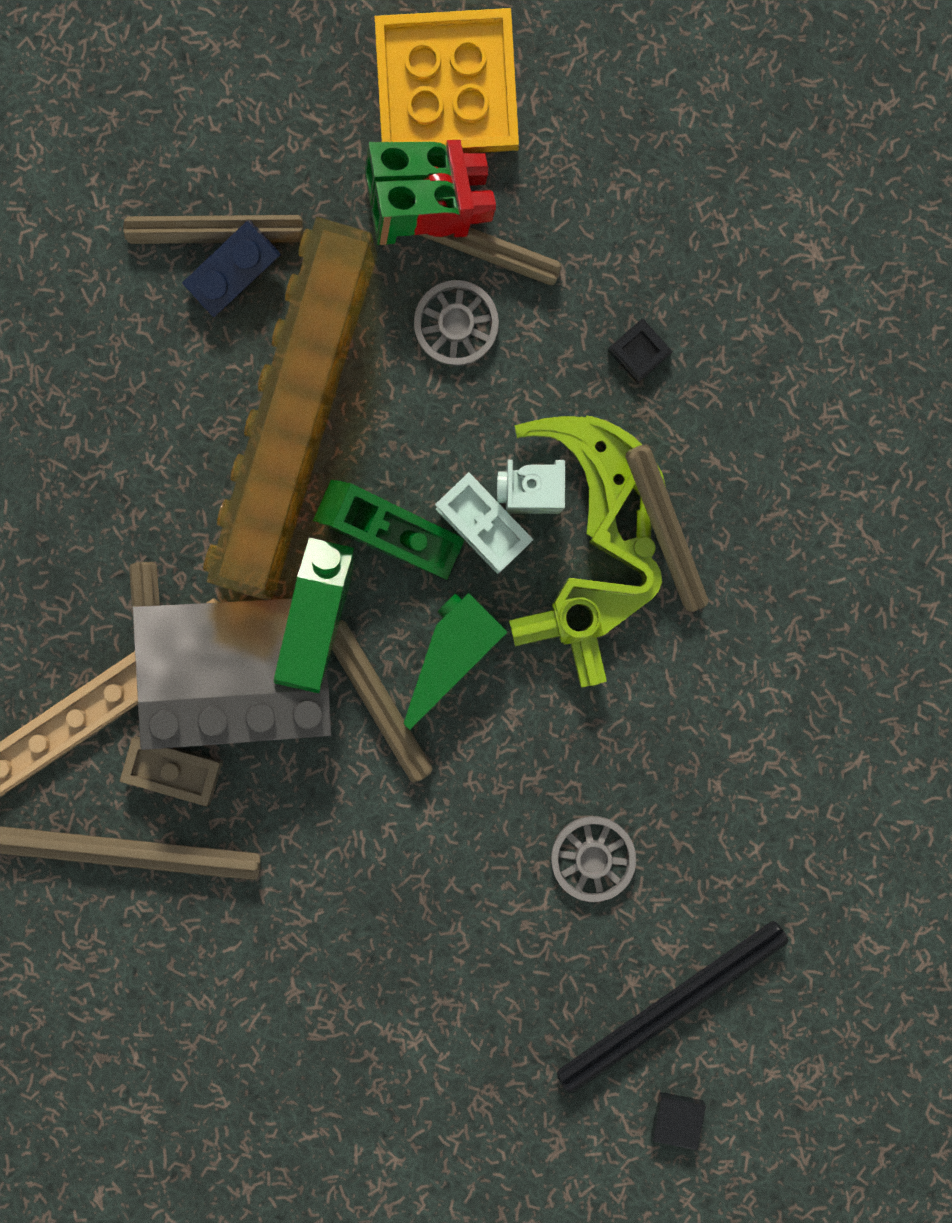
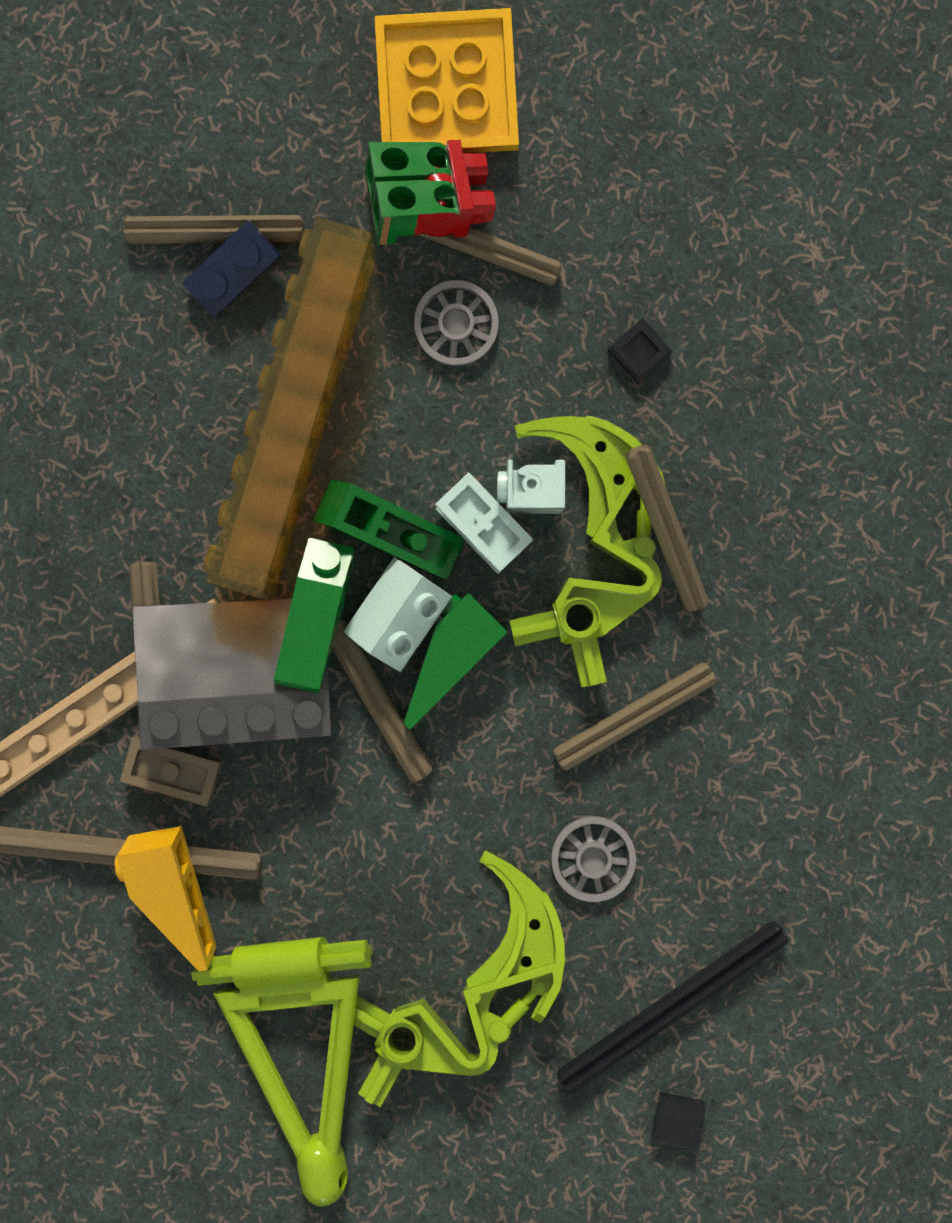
none -> yellow slope [115,826,216,972]
none -> lime piece [191,937,373,1207]
none -> light aqua hinge [343,557,452,672]
none -> lime piece [354,850,565,1107]
none -> dark tan axle [553,663,717,770]

